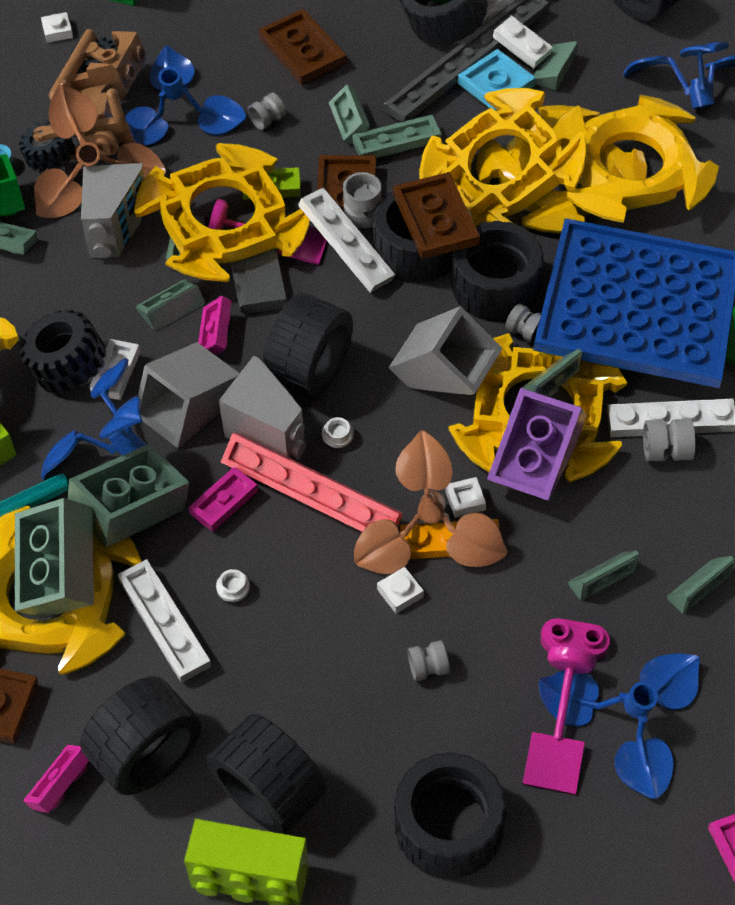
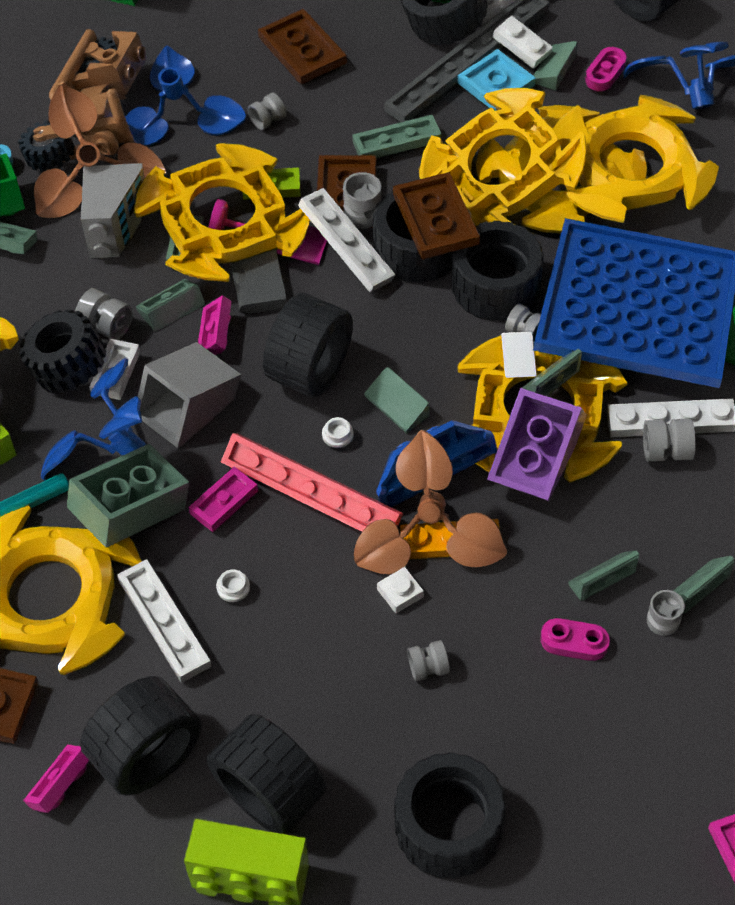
sand green brick [15,498,94,618] -> none
white plate [41,12,73,43] -> none
light grey slope [219,356,306,460] -> none
sand green plate [329,84,370,145] -> none
light grey slope [389,306,502,395] -> none
white plate [445,477,486,518] -> none
dark pink piece [523,646,597,795] -> none
blue plant [538,653,700,799] -> none
none -> light grey wheel [75,288,133,340]
none -> sand green slope [364,367,430,434]
none -> blue wedge [376,420,498,508]
none -> white sticker [501,332,536,378]
none -> dark pink plate [585,47,626,91]
none -> light grey wheel [646,590,685,636]

